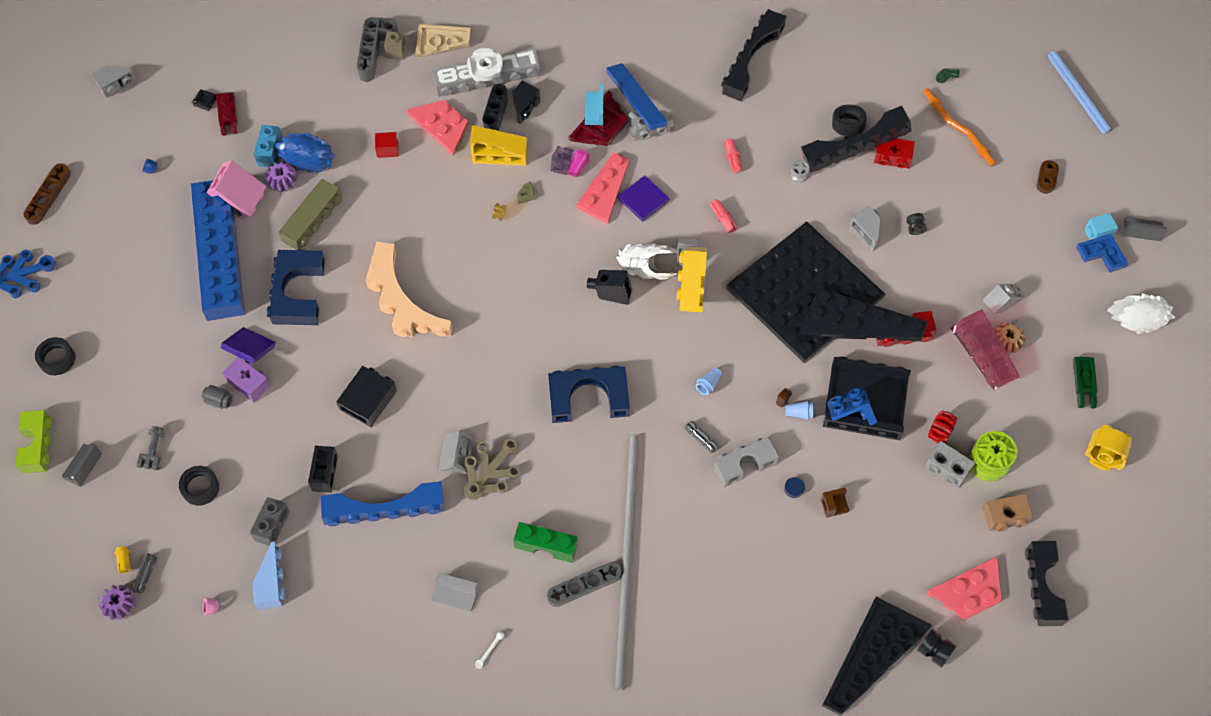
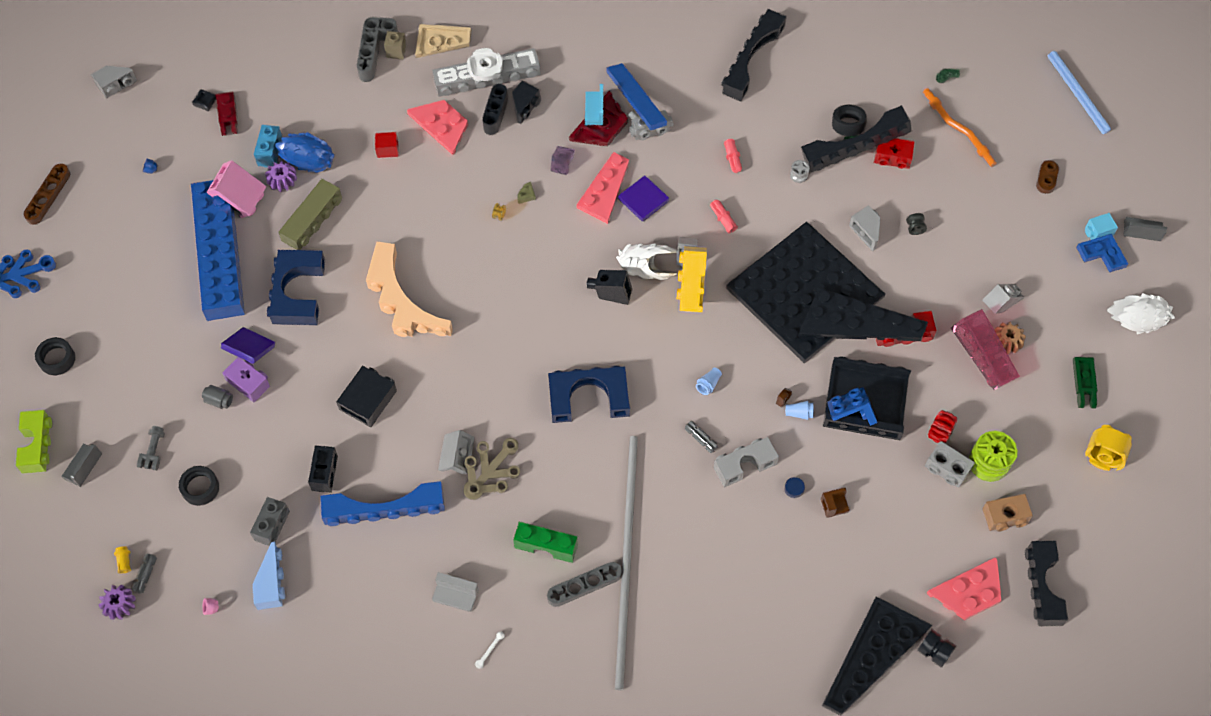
yellow wedge [470,125,528,166] -> none
dark pink cone [568,149,590,177] -> none

